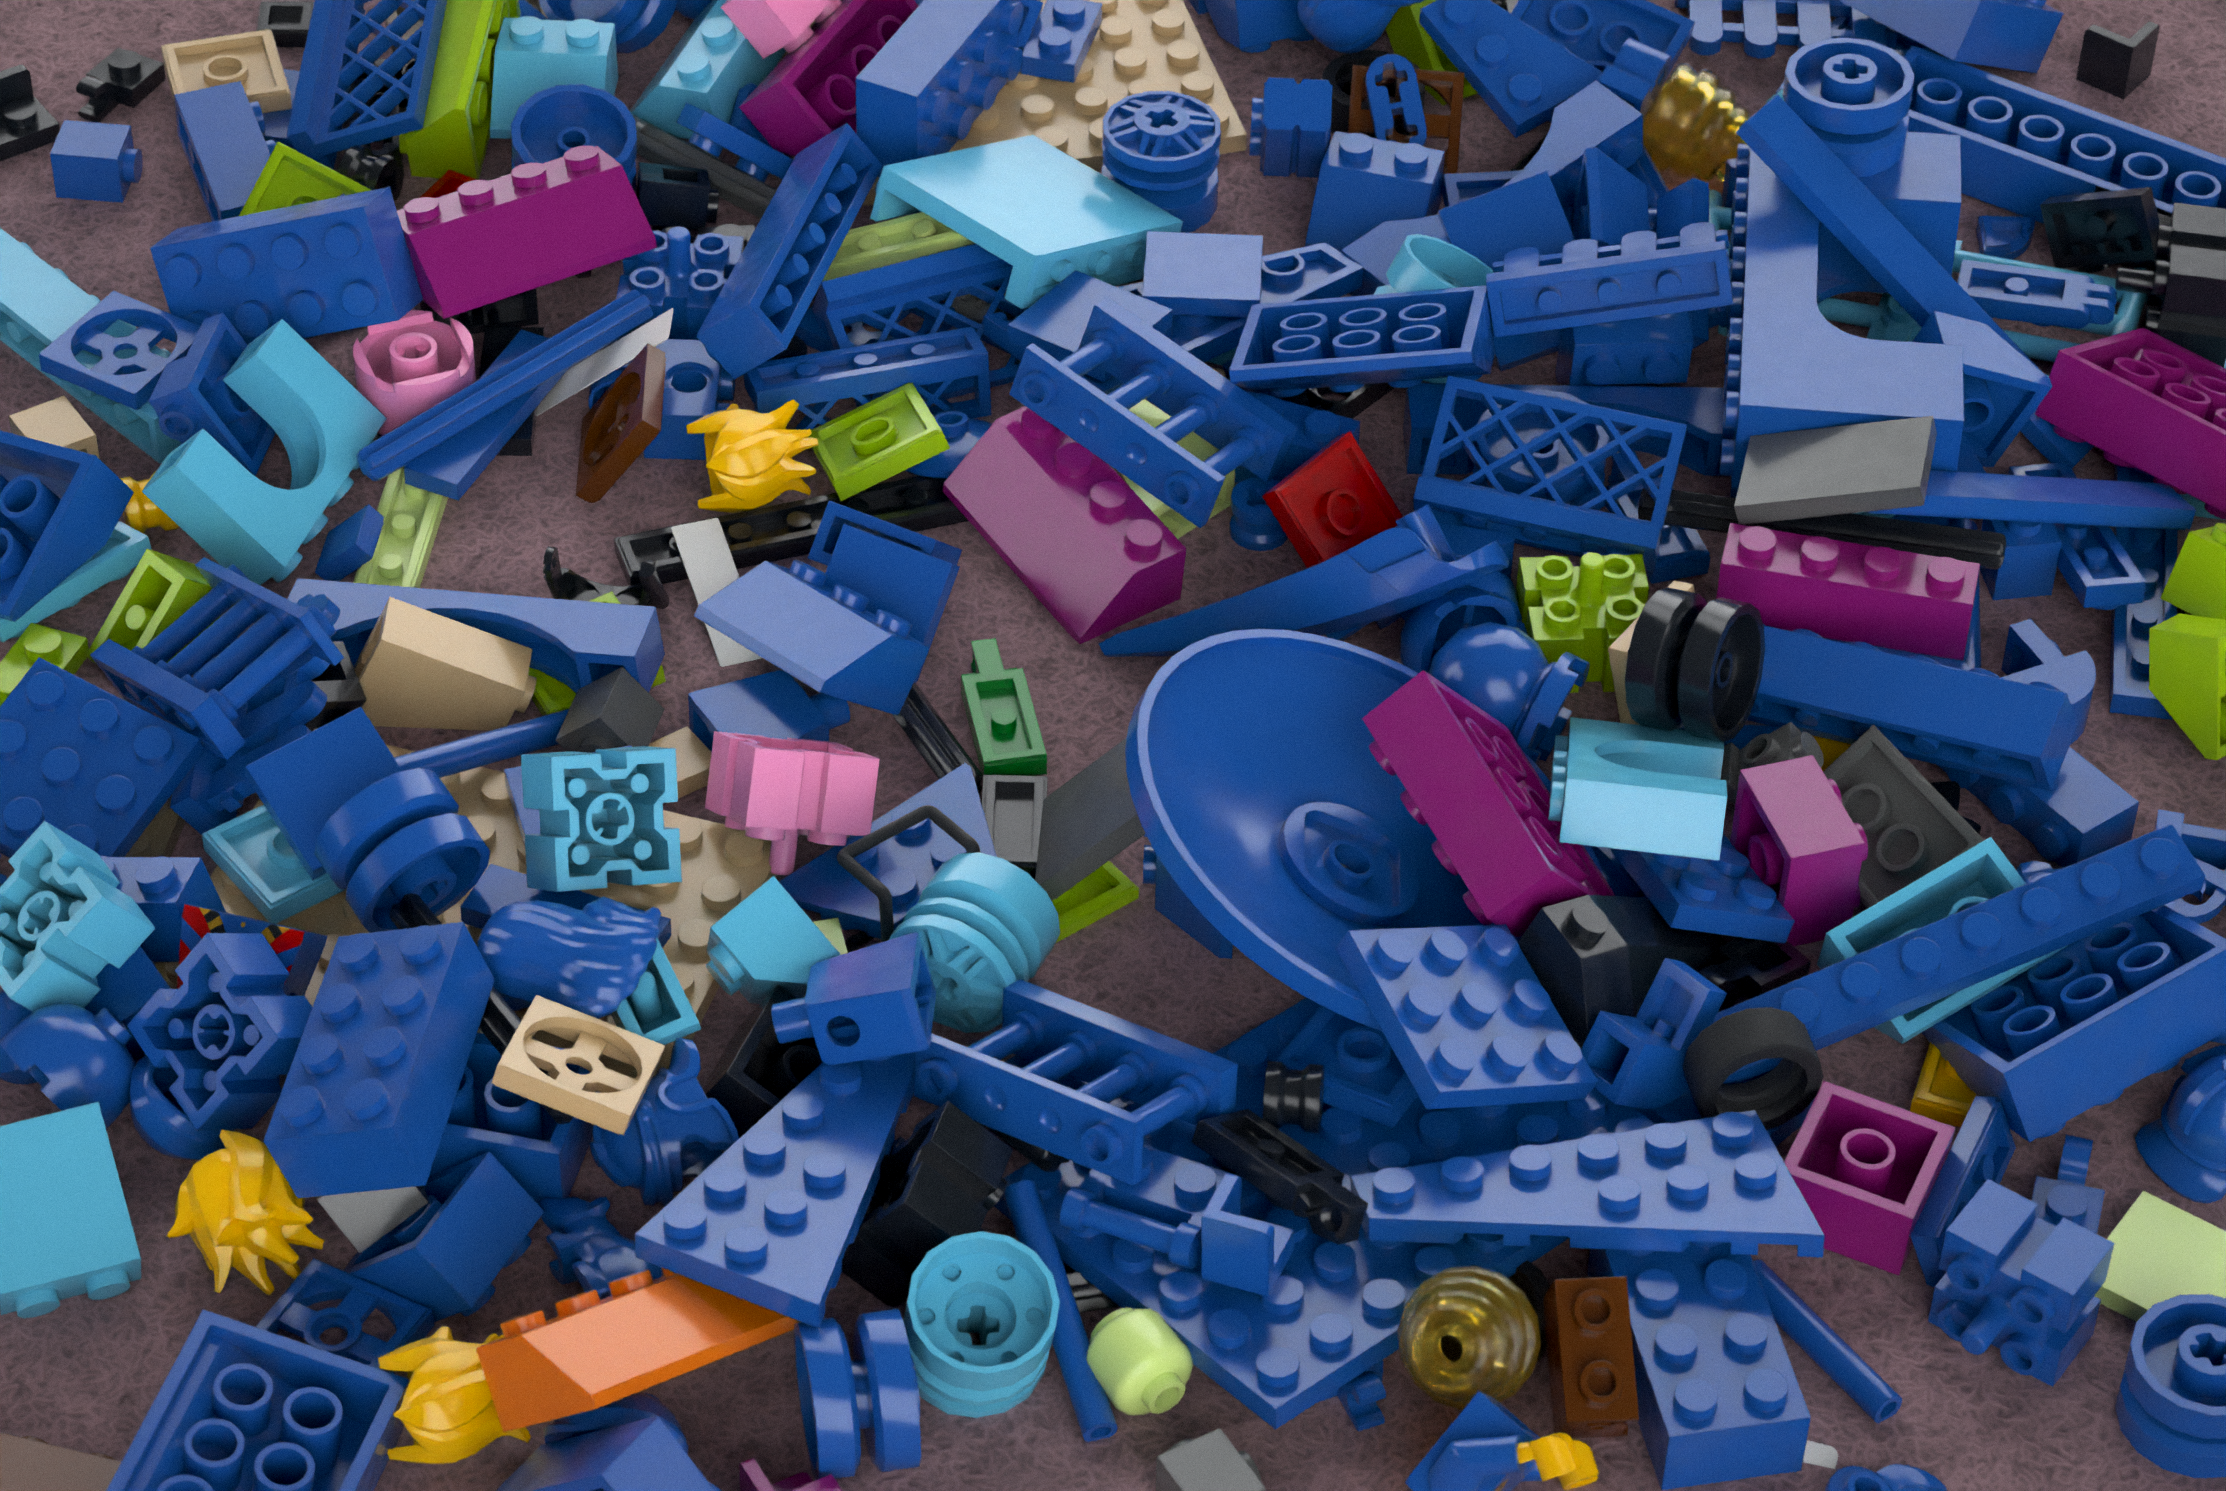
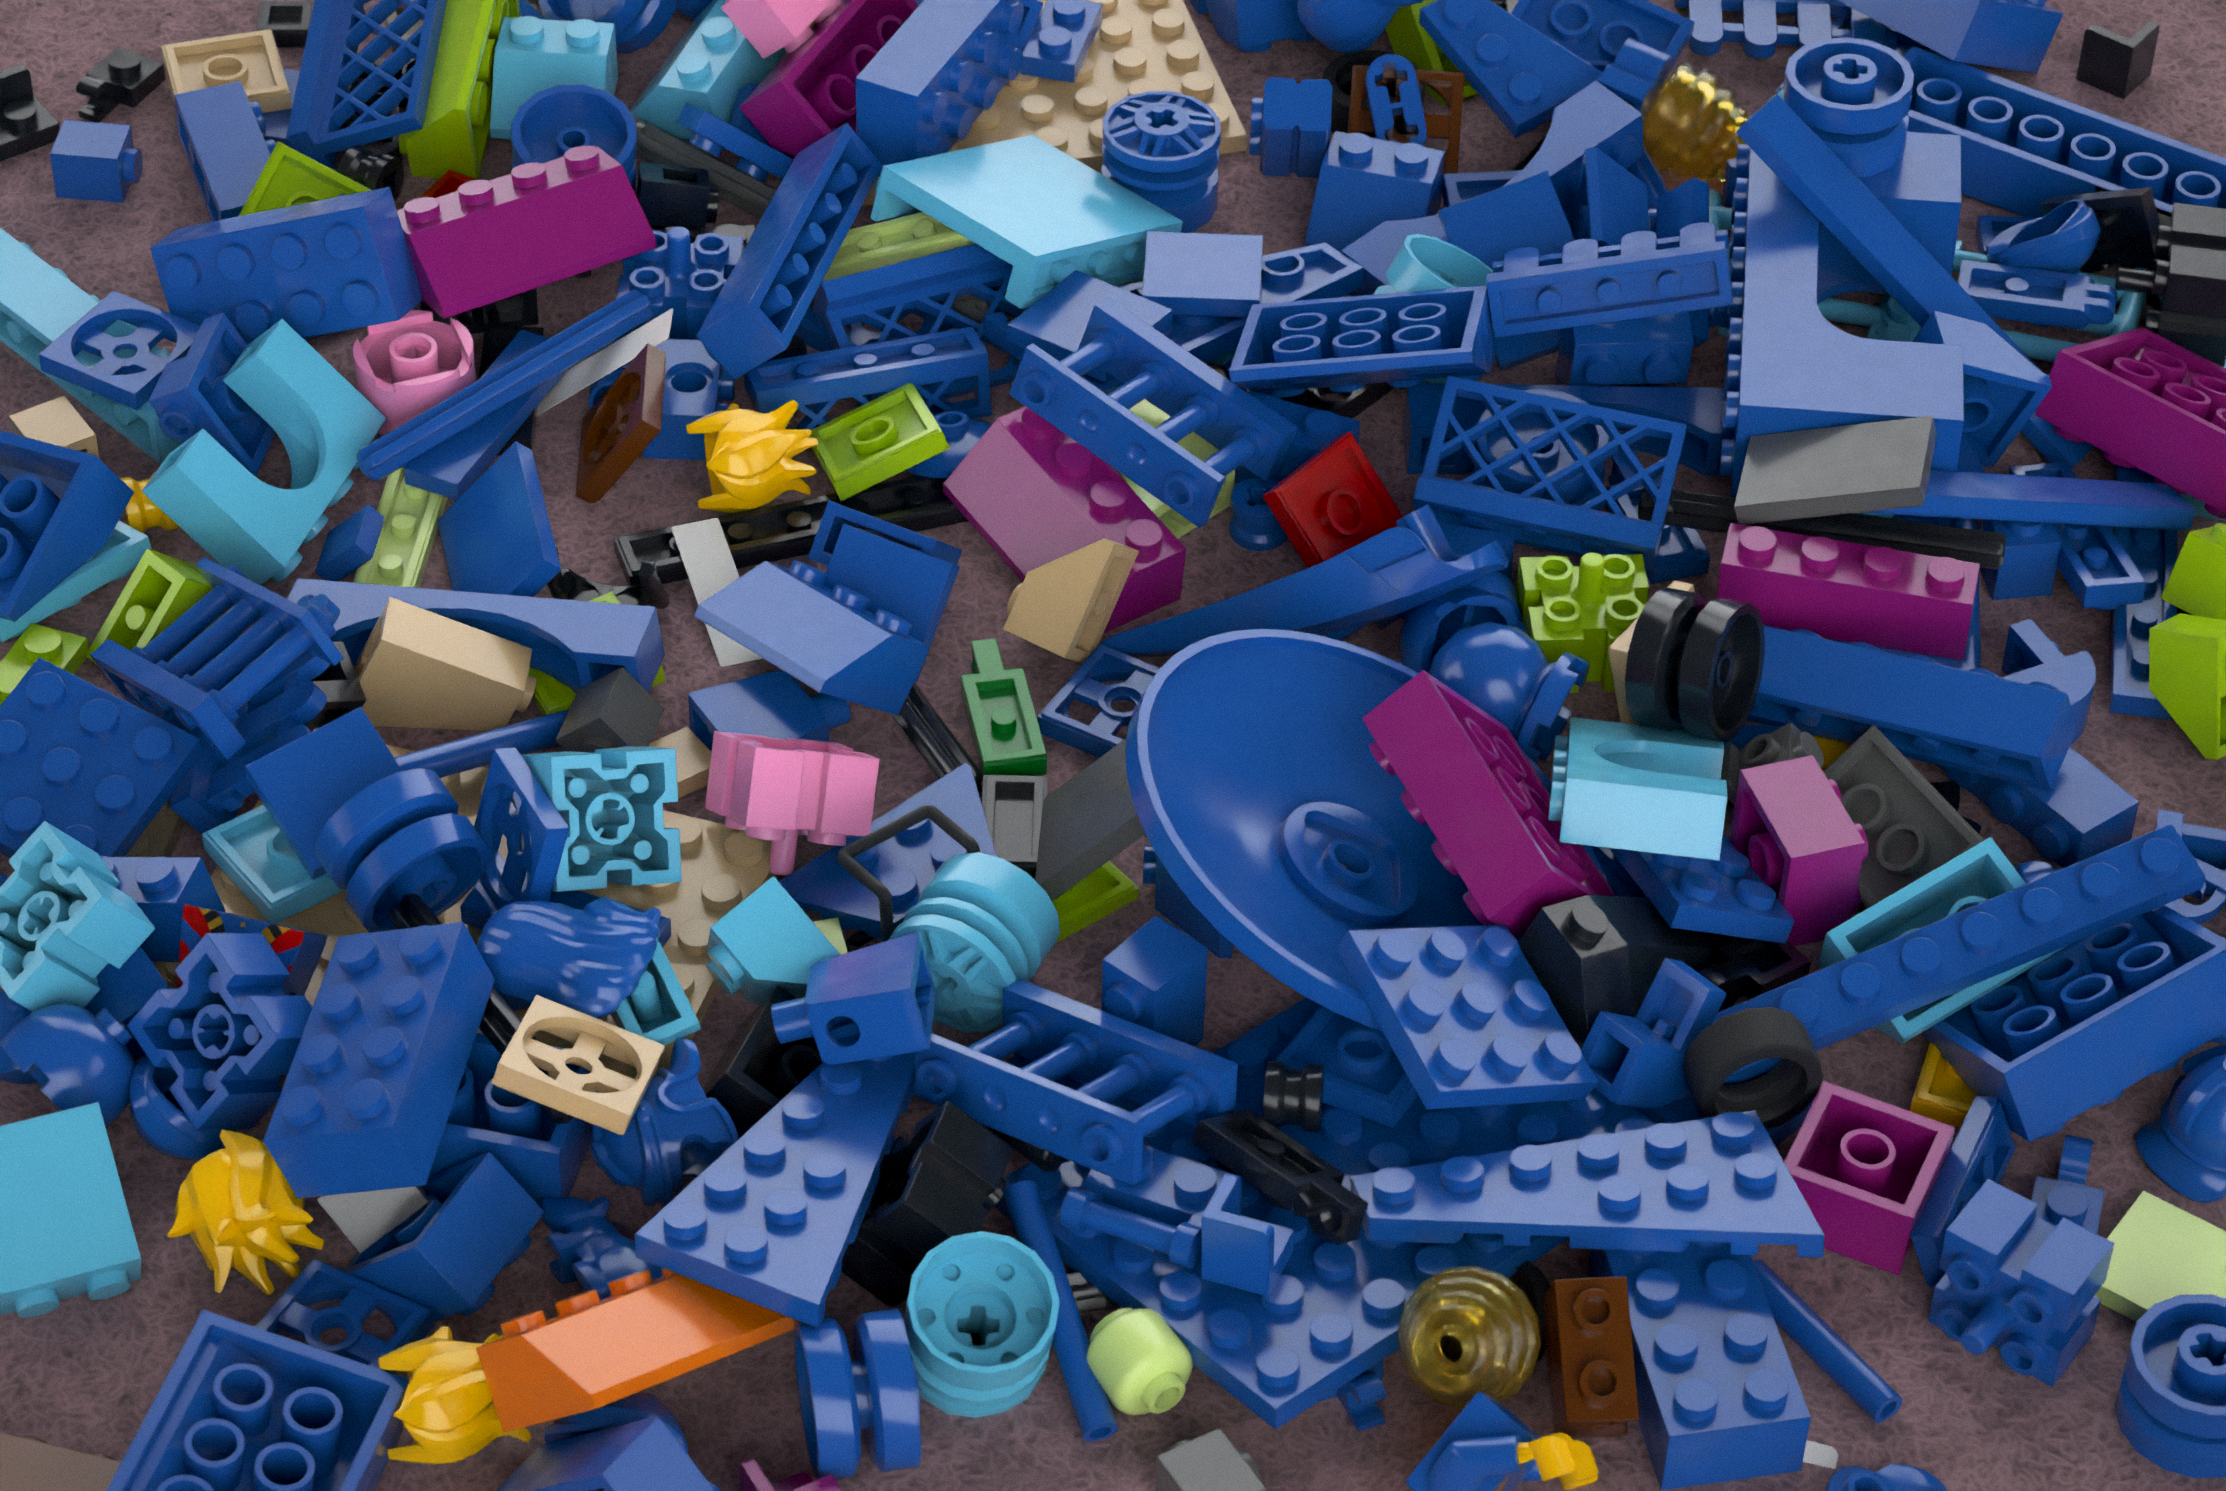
none -> blue tile [437,441,561,597]
none -> blue piece [474,747,569,909]
none -> tan slope [1003,538,1139,663]
none -> blue piece [1037,644,1160,758]
none -> blue brick [1101,916,1208,1047]
none -> blue hat [1987,199,2101,274]

